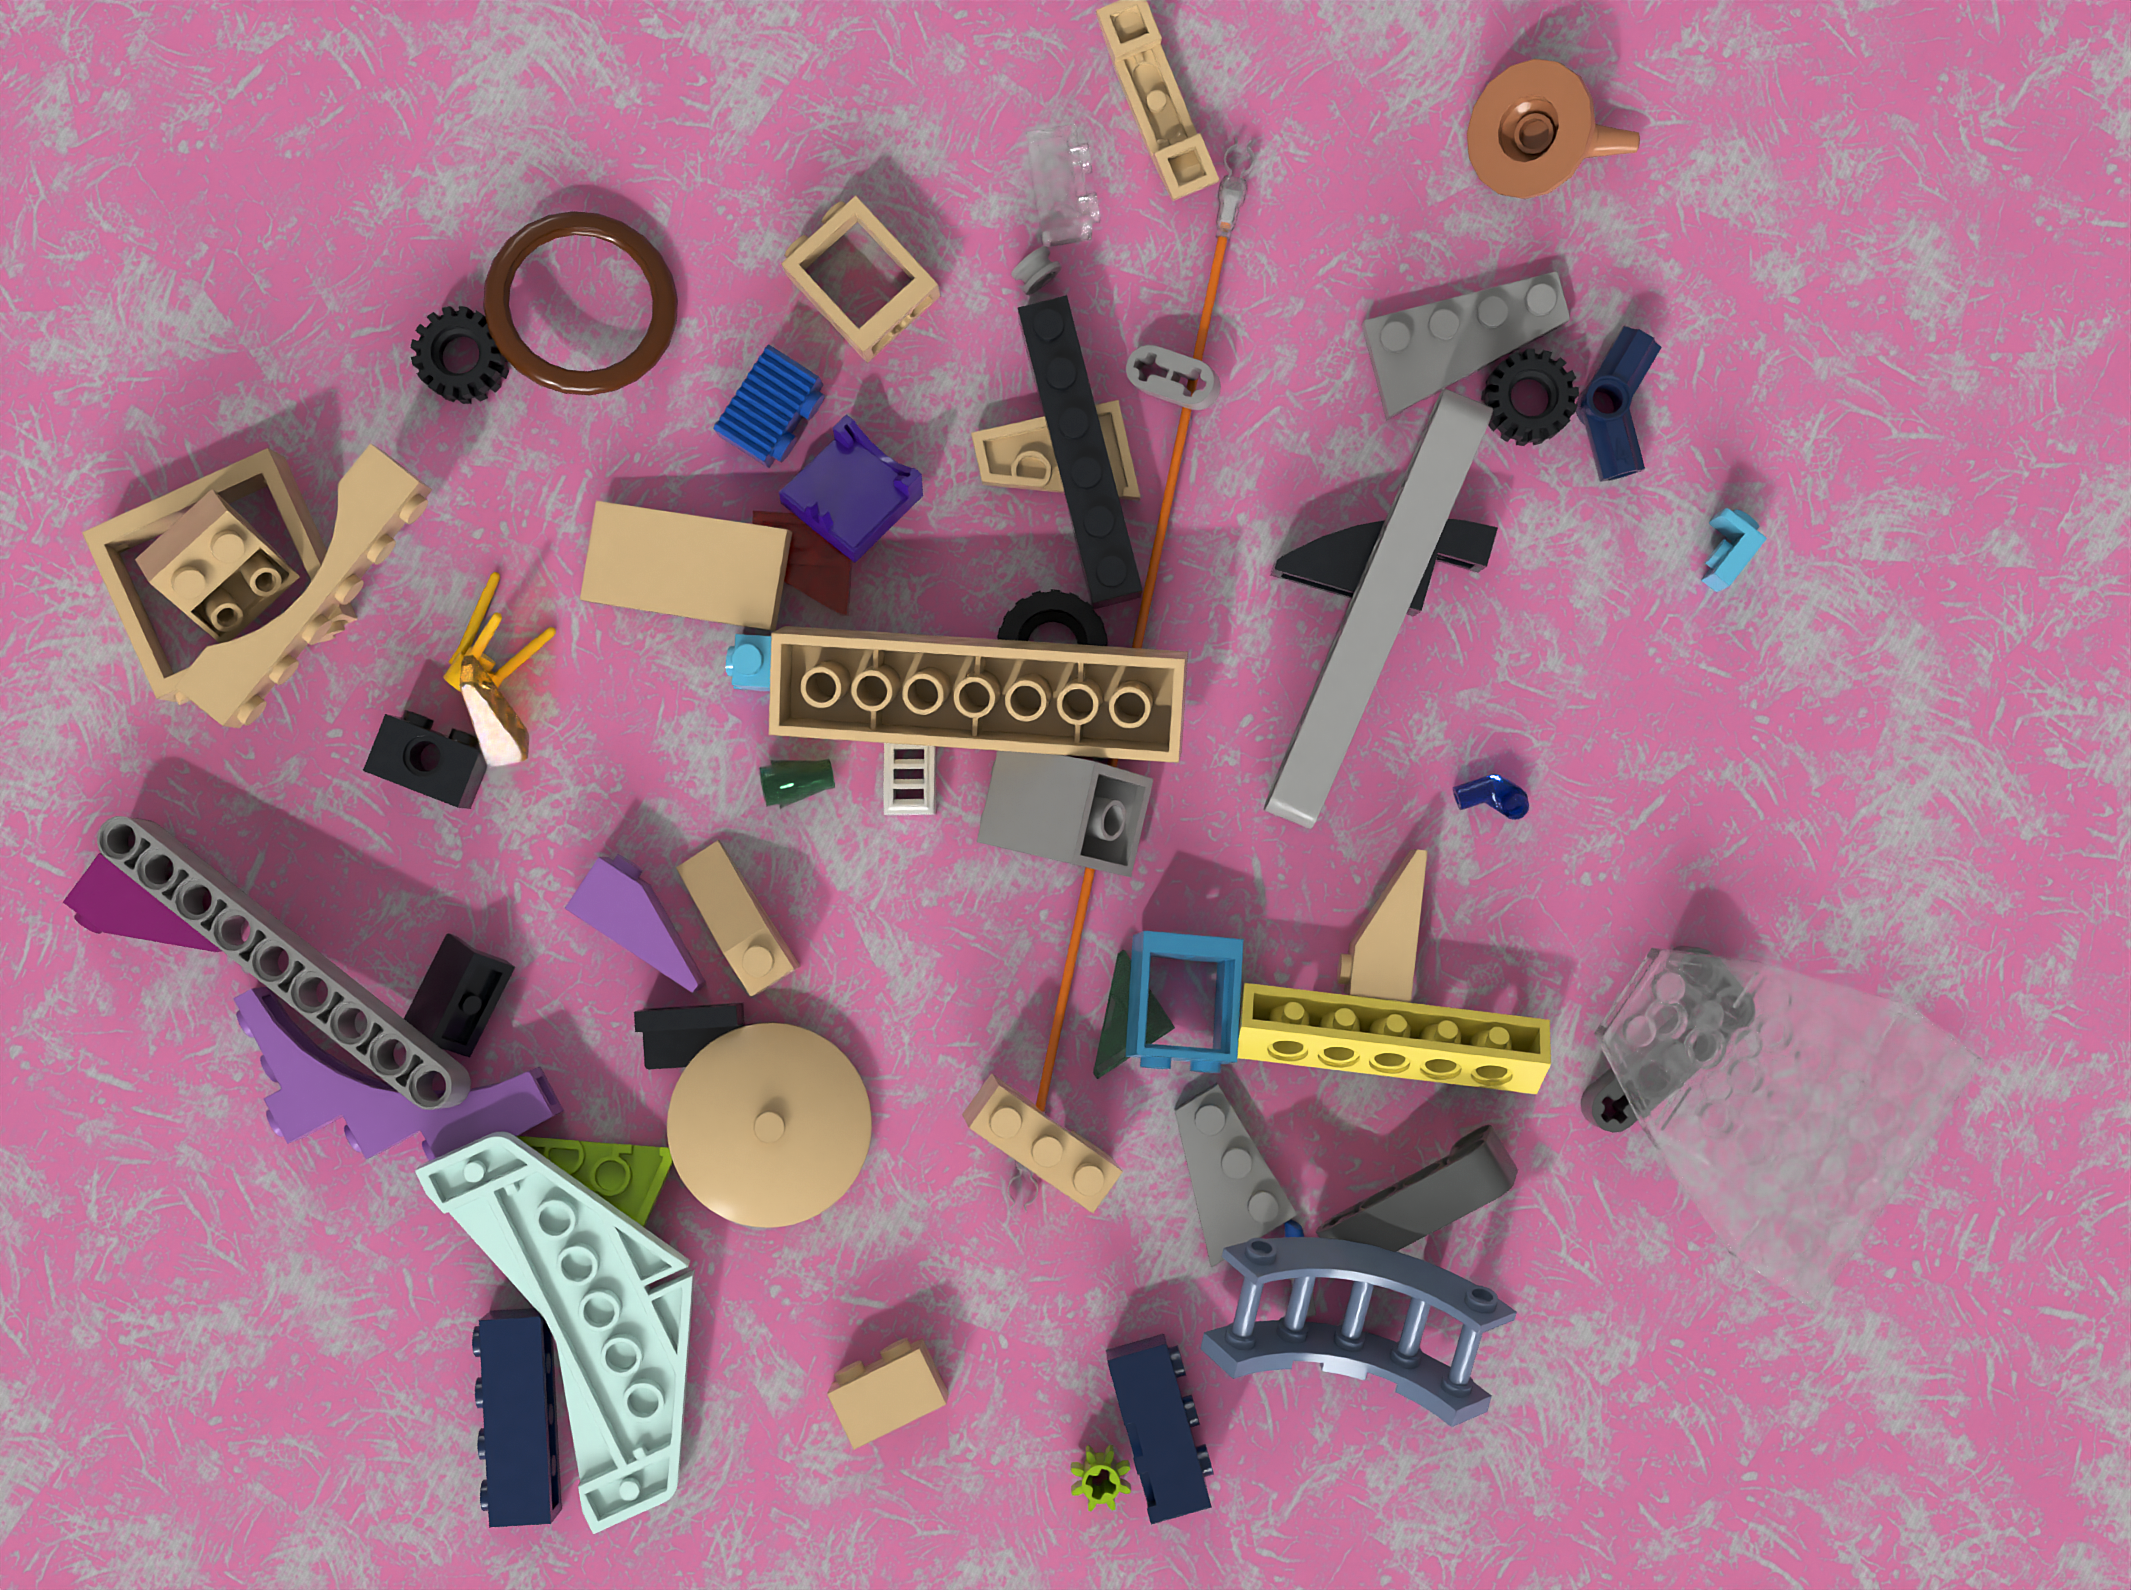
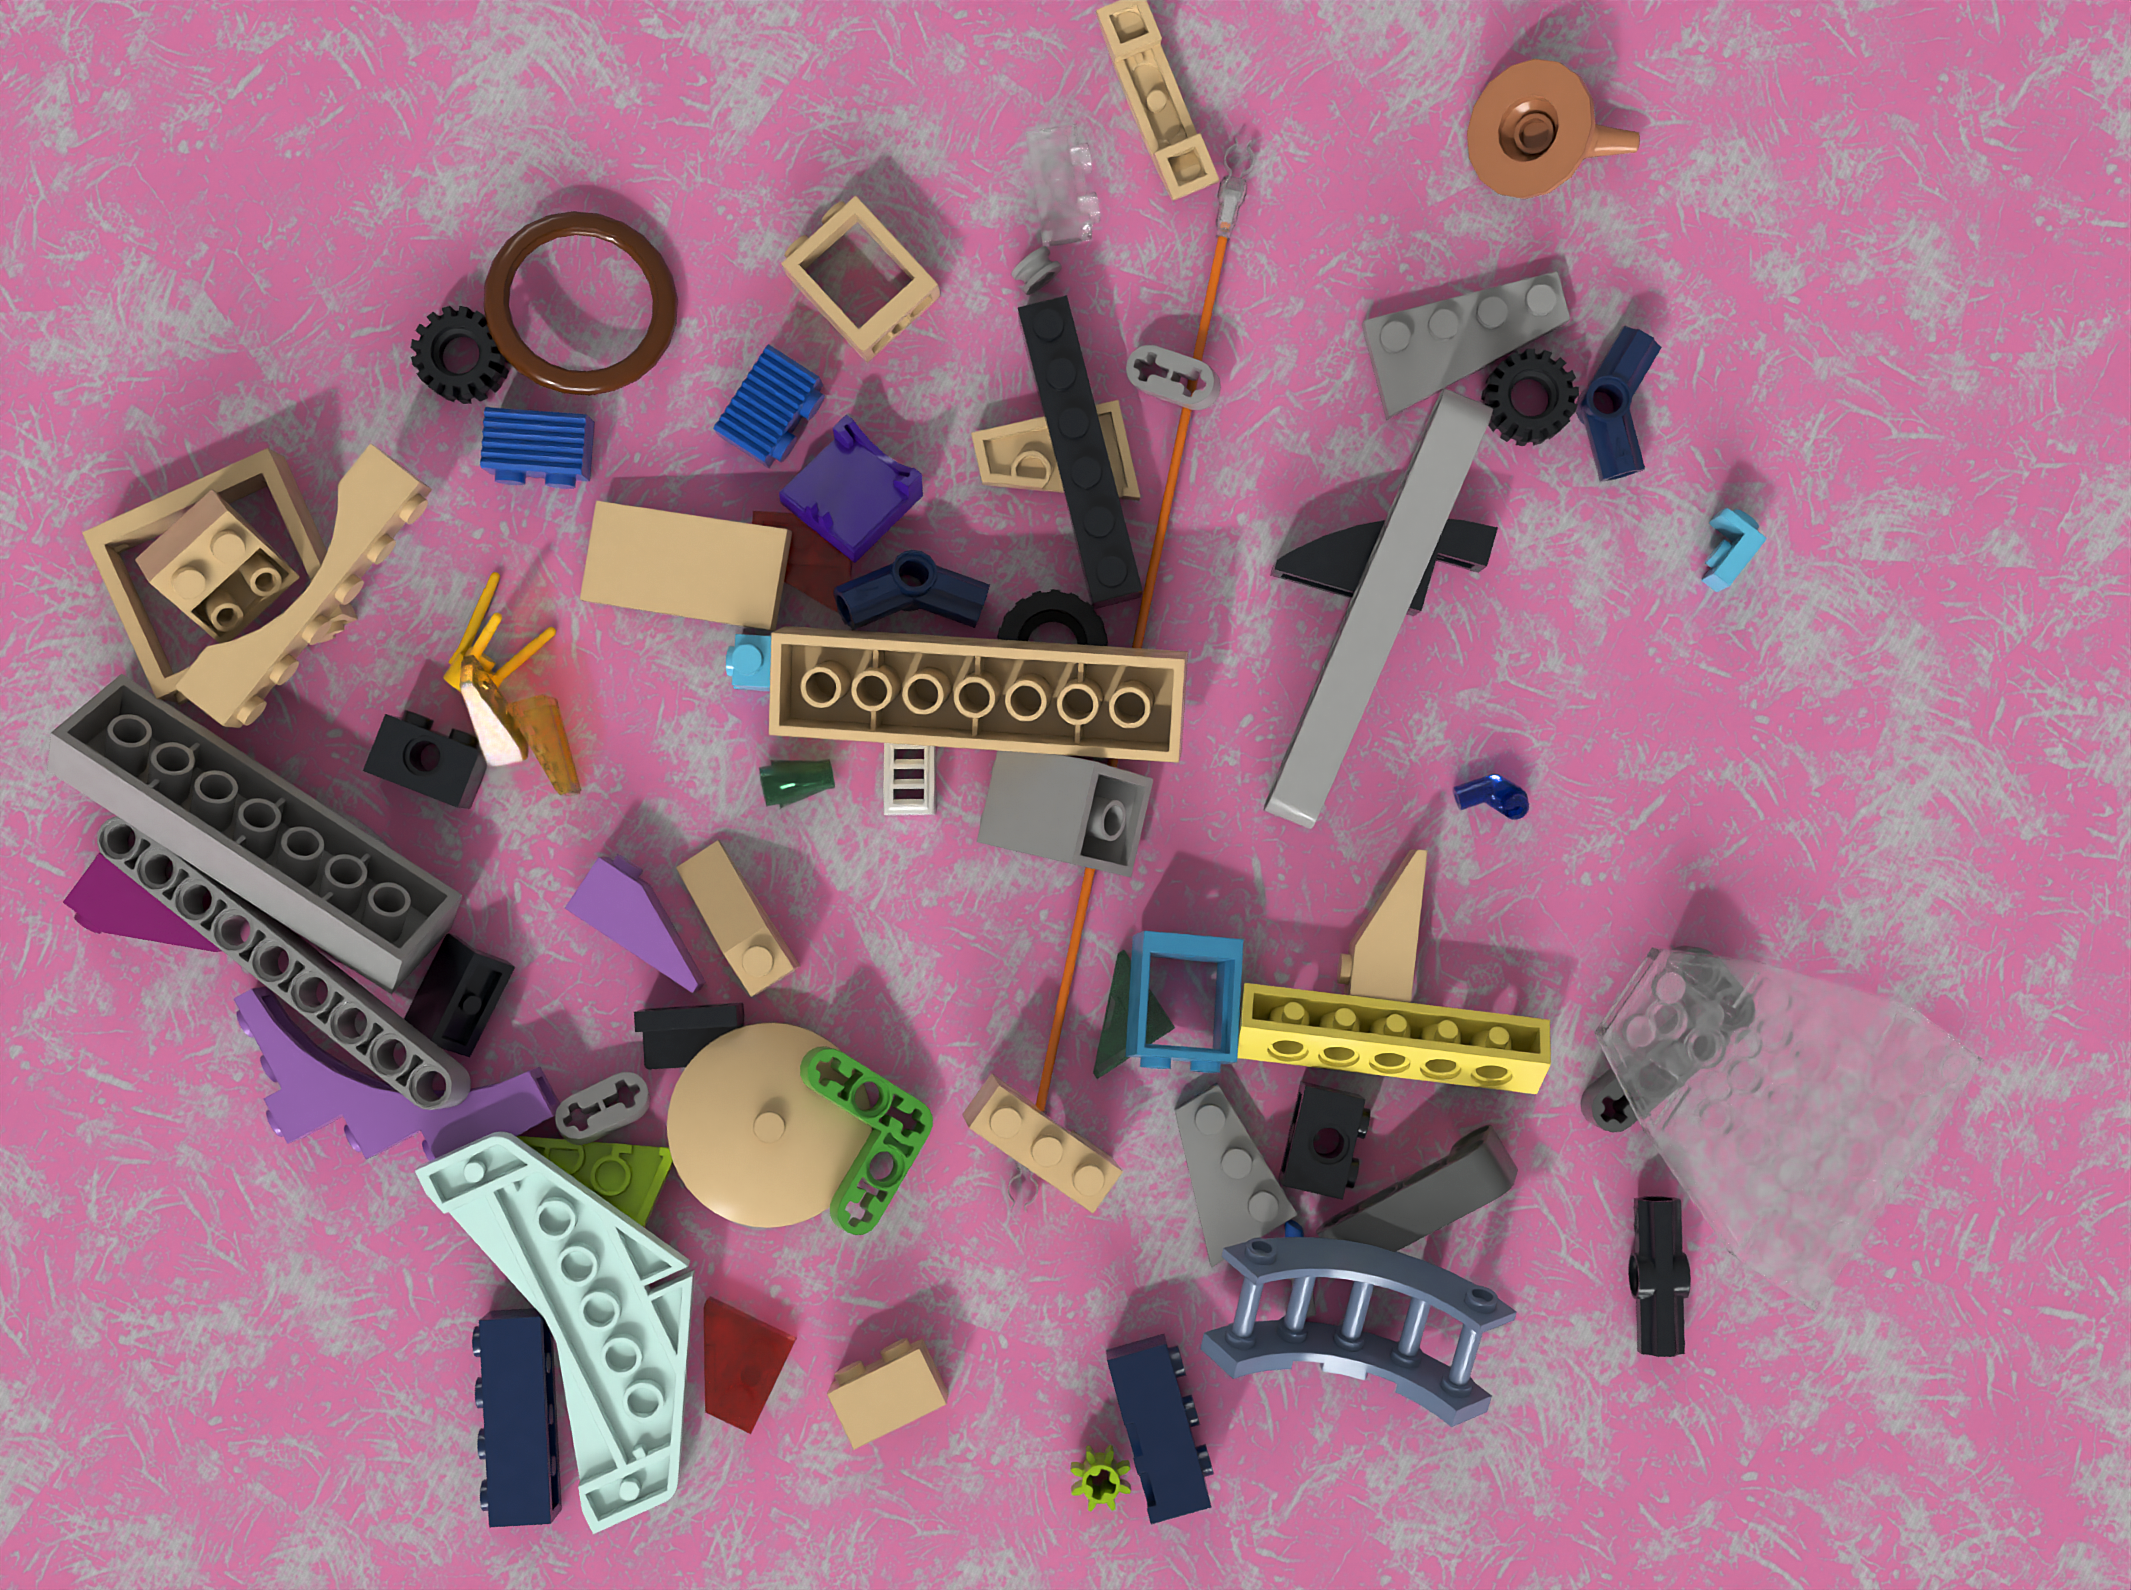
none -> light grey brick [47,674,462,995]
none -> blue brick [480,407,595,489]
none -> clear yellow slope [507,694,582,797]
none -> light grey beam [555,1072,651,1145]
none -> clear red wing [703,1296,797,1434]
none -> bright green beam [800,1046,933,1235]
none -> dark blue piece [833,550,990,631]
none -> black brick [1278,1081,1371,1200]
none -> black piece [1628,1196,1691,1357]

